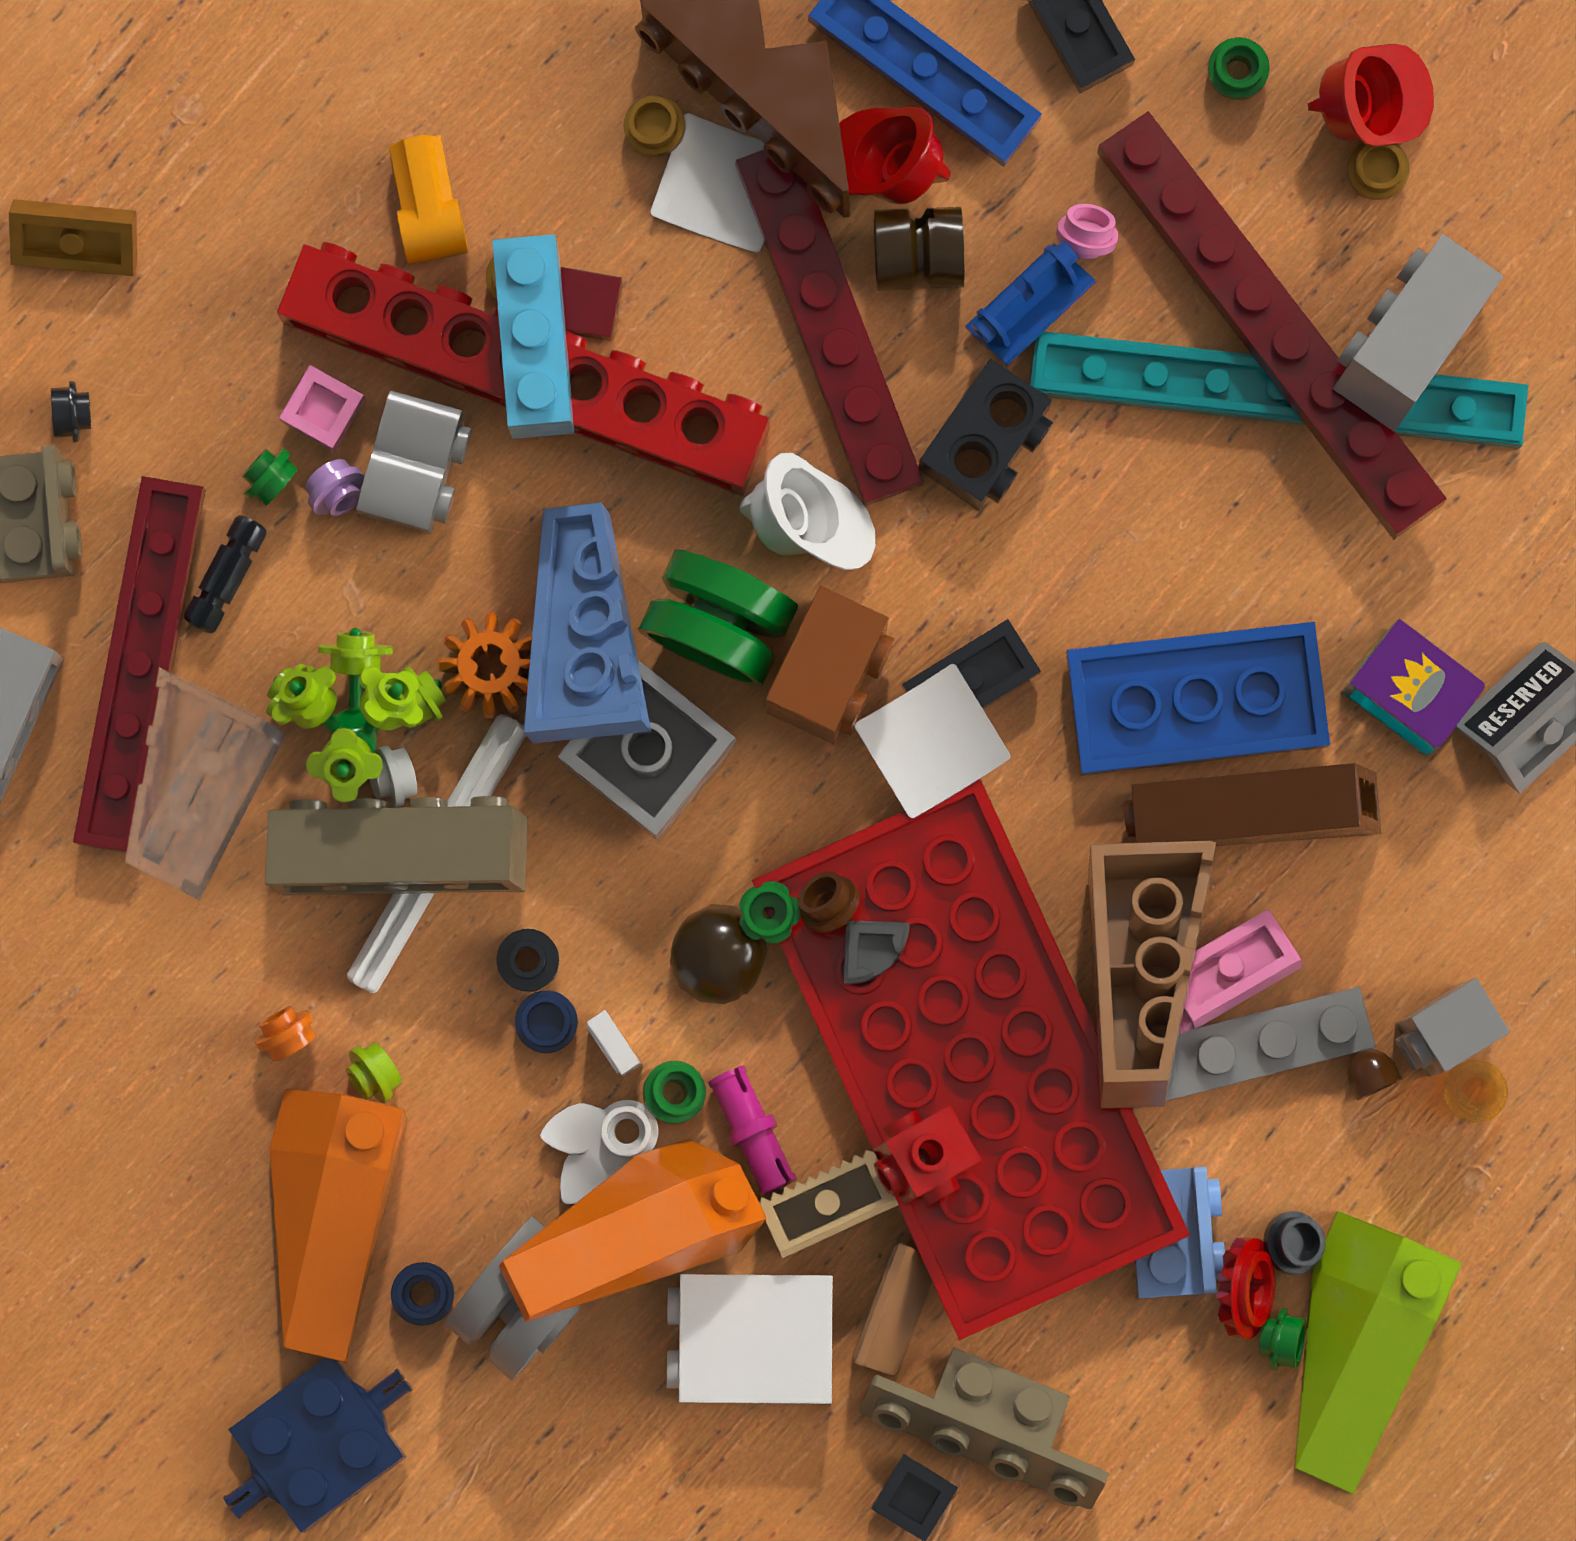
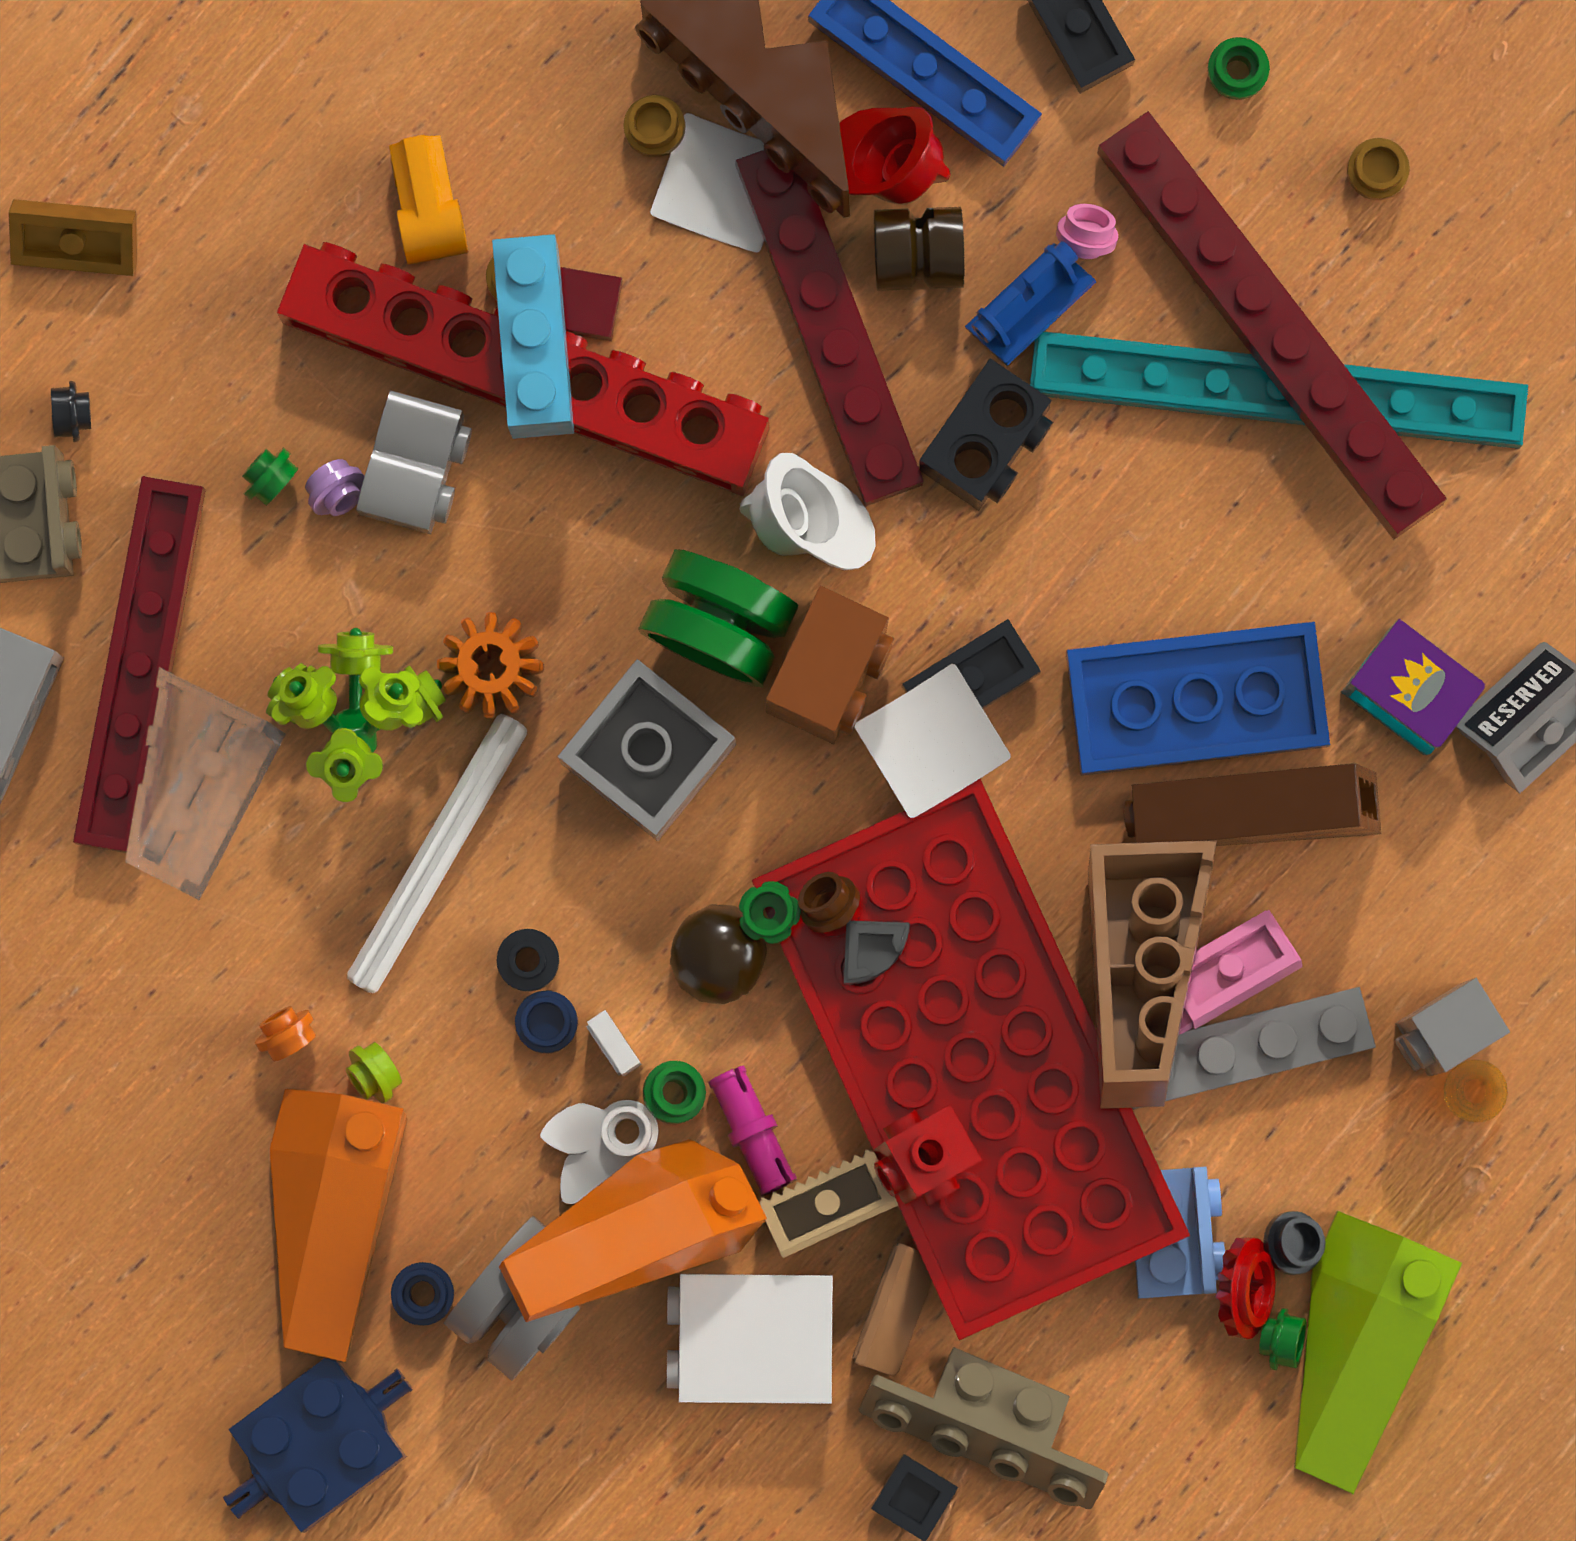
black axle [184,515,266,633] -> none
dark tan brick [265,796,528,895] -> none
bright pink plate [279,365,366,452] -> none
white plate [369,746,417,808] -> none
medium blue wing [524,502,651,743] -> none
red piece [1308,44,1434,147] -> none
light grey brick [1333,234,1504,431] -> none
reddish brown hinge [1347,1049,1403,1101] -> none

